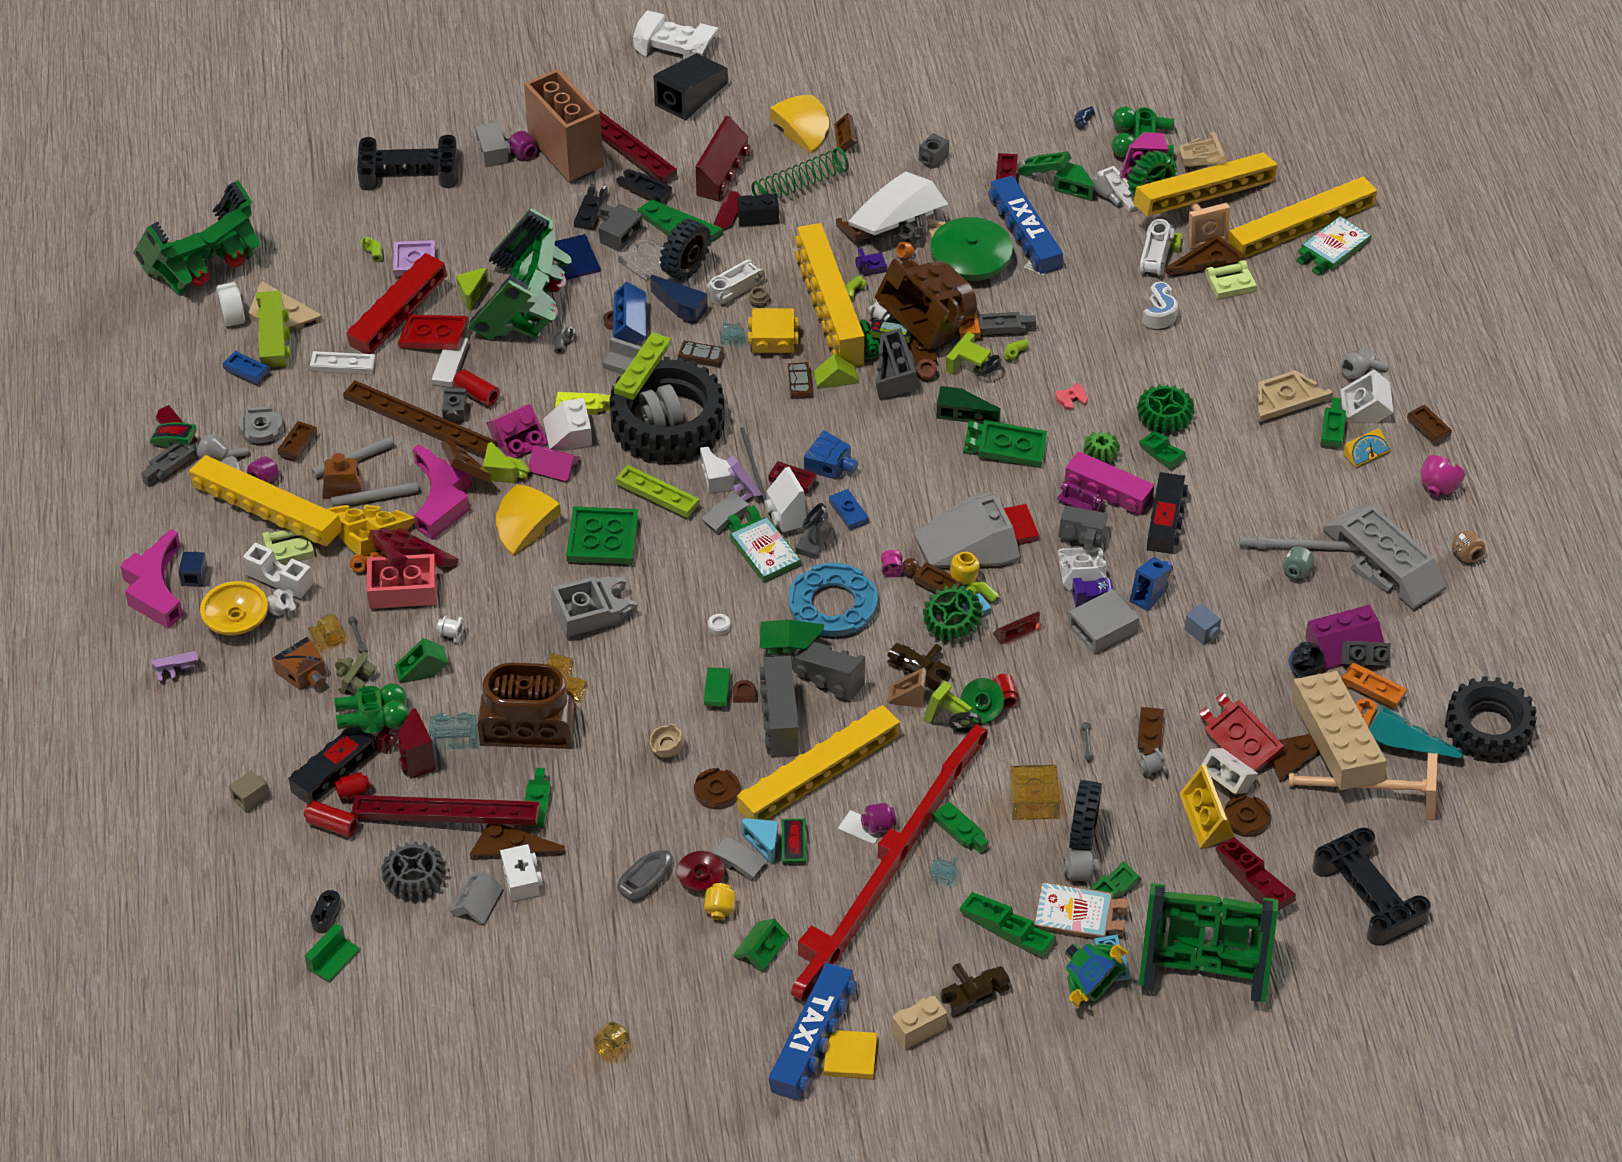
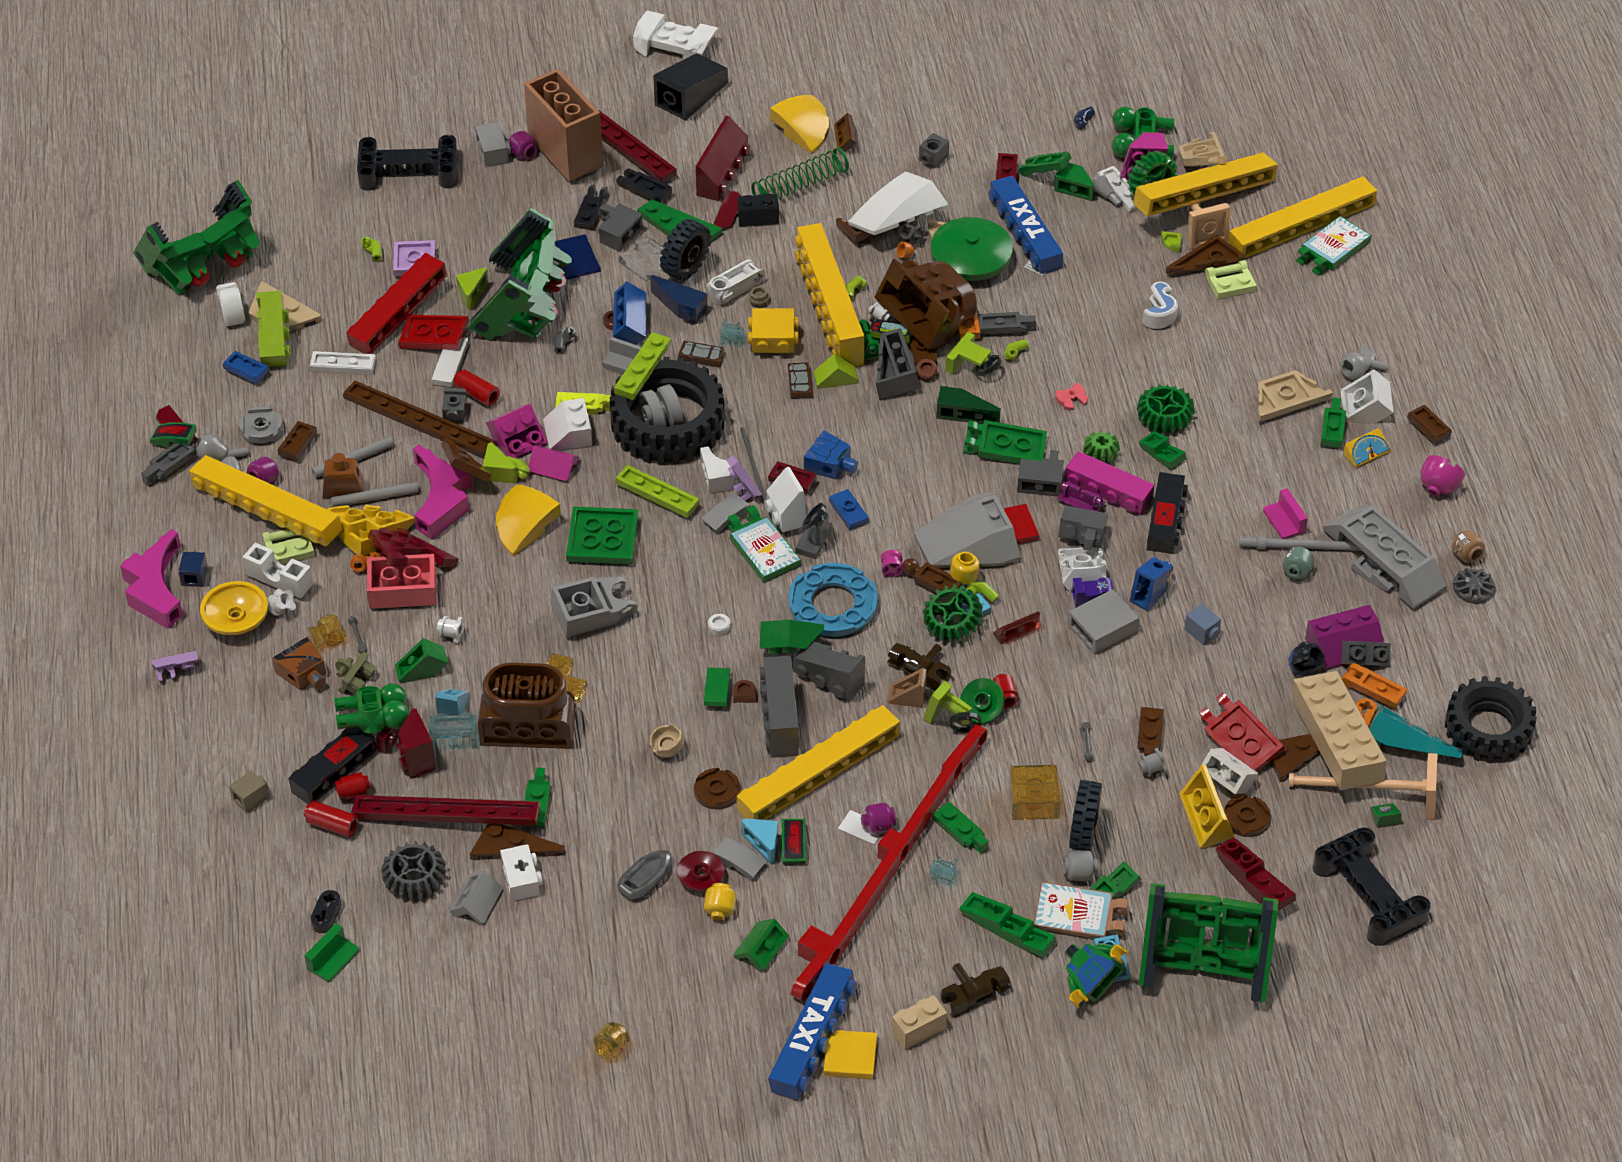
dark purple bracket [855,248,887,276] -> none
white piece [1140,219,1175,275] -> none
none -> medium azure slope [435,688,469,721]
none -> dark grey hinge [1017,450,1064,497]
none -> dark pink panel [1263,488,1308,539]
none -> green slope [1370,803,1402,827]
none -> dark grey wheel [1453,568,1495,603]

